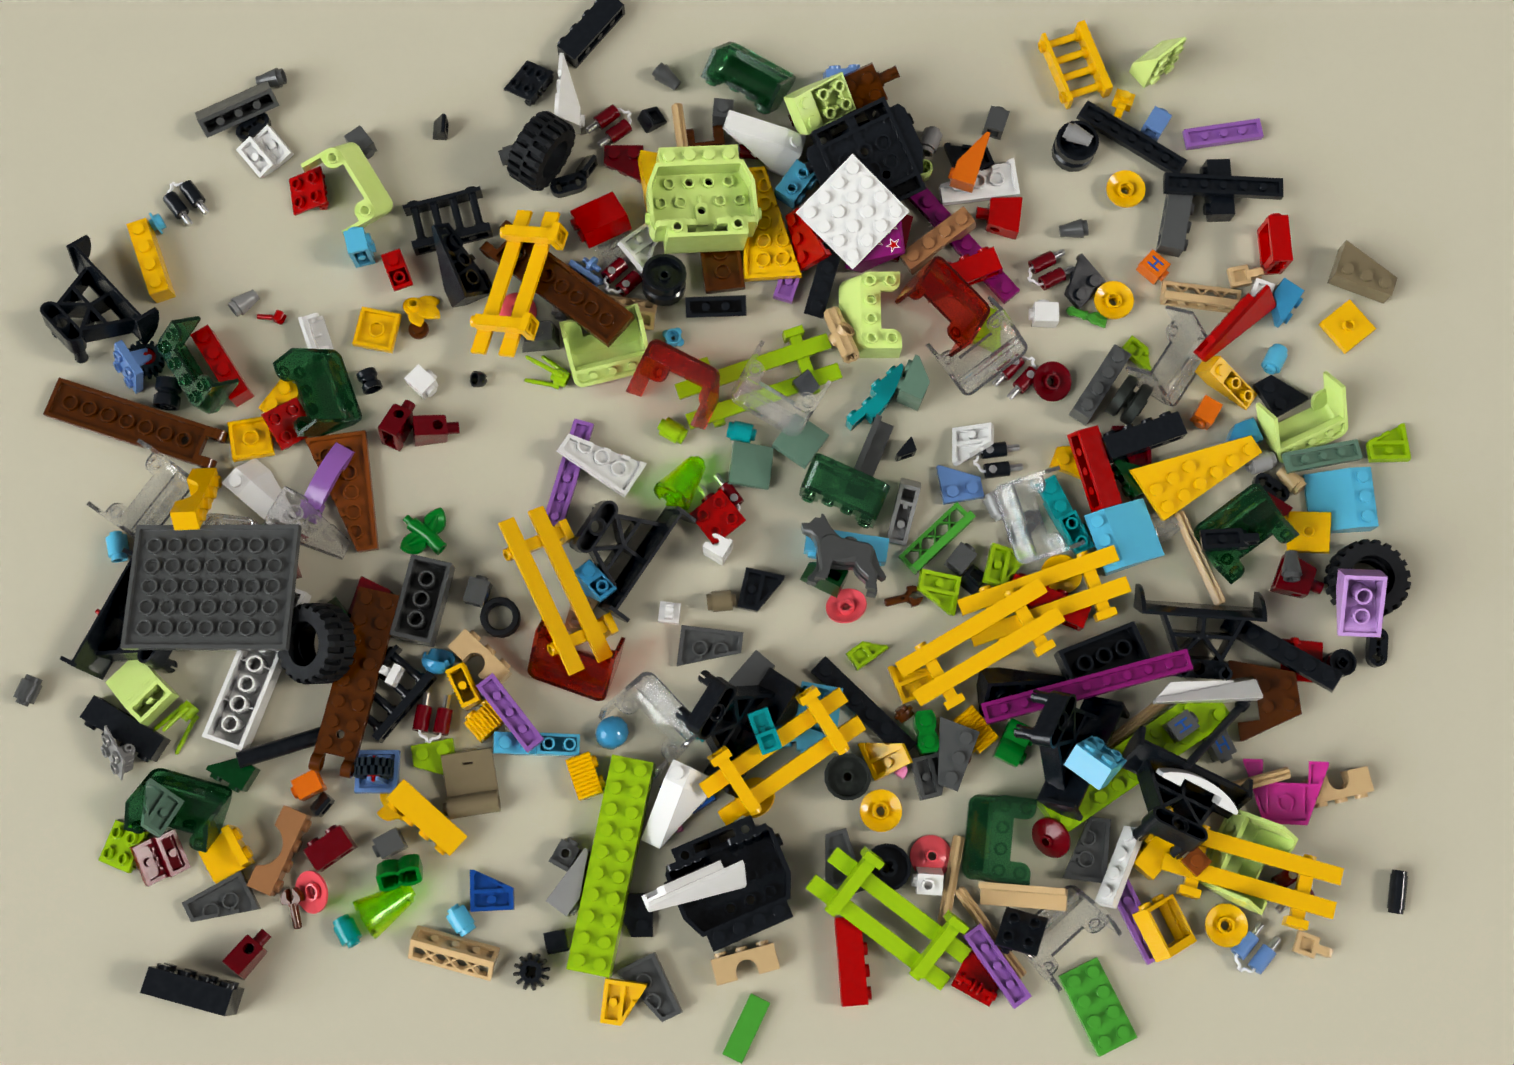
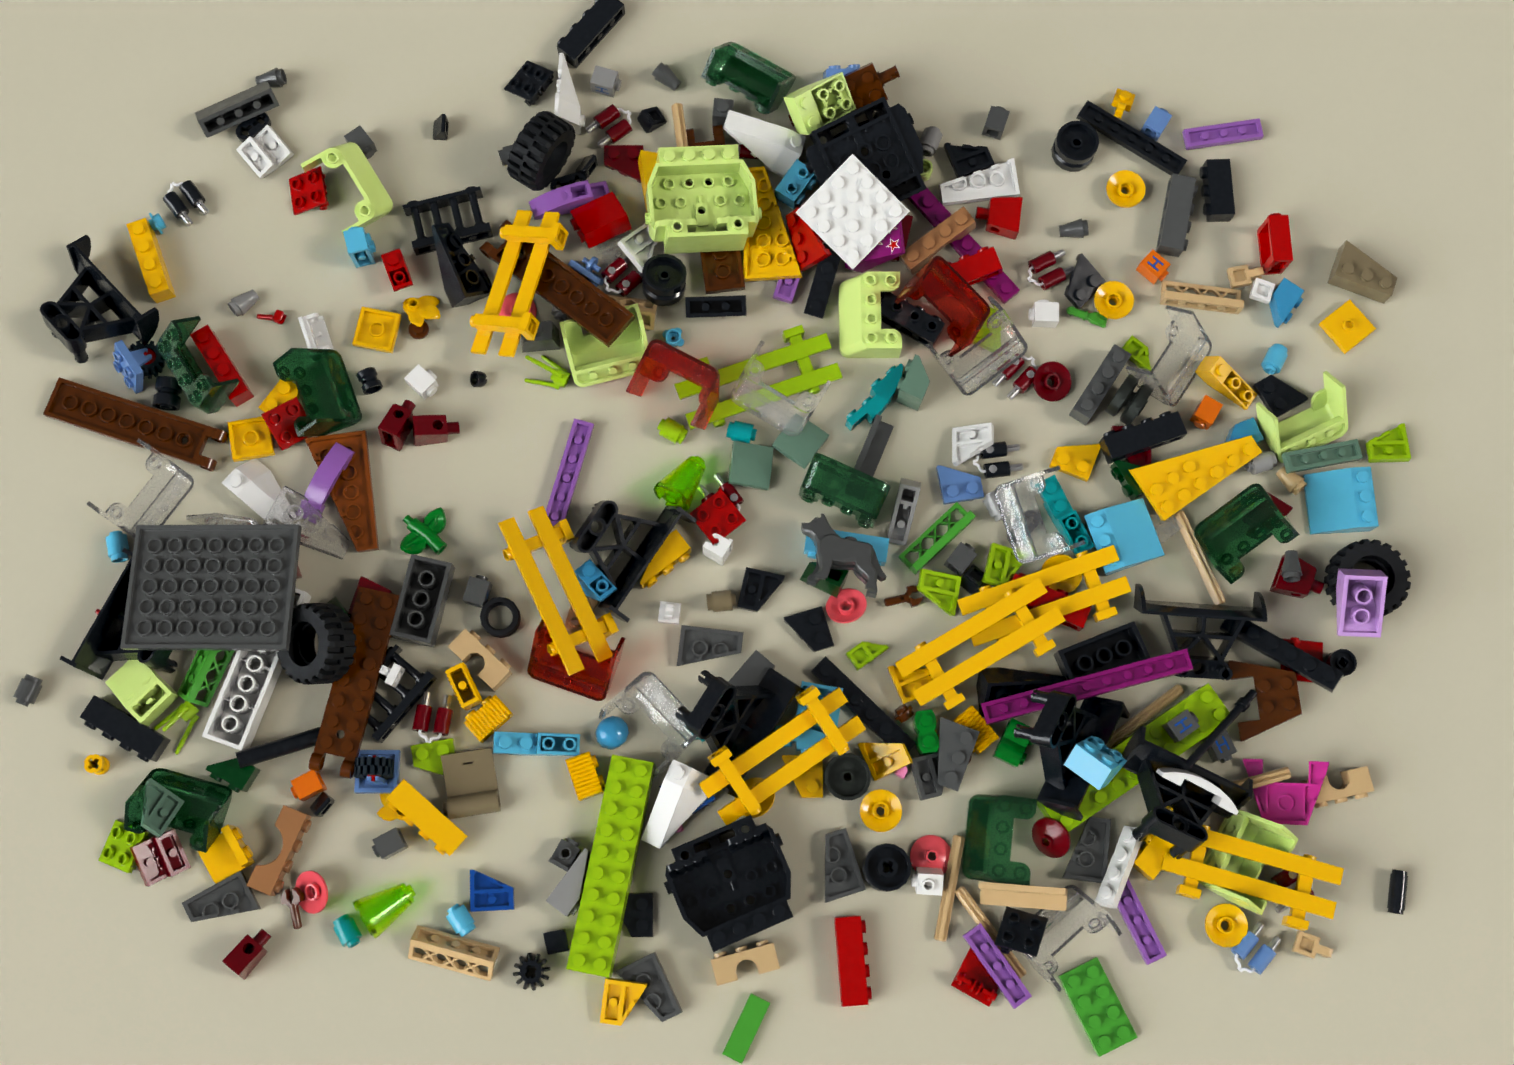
light grey hinge [101,725,135,781] -> none
black brick [140,963,245,1016] -> none
yellow arch [170,468,222,530] -> none
dark red brick [303,825,357,872] -> none
green brick [376,854,423,891] -> none
dark azure hair [421,648,456,675] -> none
medium lavender plate [476,673,544,753] -> none
white wing [556,434,647,497] -> none
white wedge [641,860,747,912] -> none
teal slope [747,706,783,755] -> none
black slope [792,369,820,400] -> none
lime fence [805,846,972,991] -> none
tan piece [823,306,860,364] -> none
black slope [895,437,917,461] -> none
orange slope [948,132,991,193] -> none
yellow fence [1038,20,1113,110] -> none
light grey cone [1062,122,1093,146] -> none
red brick [1067,425,1122,513] -> none
yellowish green slope [1129,37,1187,88] -> none
yellow window [1132,893,1197,962] -> none
white wedge [1153,679,1263,704] -> none
black plate [1163,172,1284,200] -> none
dark orange plate [1180,847,1212,877] -> none
red wedge [1193,285,1276,362] -> none
black hinge [1199,528,1260,552] -> none
black beam [1252,473,1290,502] -> none
yellow plate [1286,511,1332,554] -> none
black beam [1365,629,1388,668] -> none
none -> yellow bush [84,754,110,775]
none -> bright green fence [177,650,235,707]
none -> medium lavender slope [529,180,610,220]
none -> light grey brick [590,66,621,98]
none -> yellow slope [640,529,691,589]
none -> yellow wing [782,755,823,798]
none -> black wing [784,606,834,652]
none -> black brick [881,292,945,349]

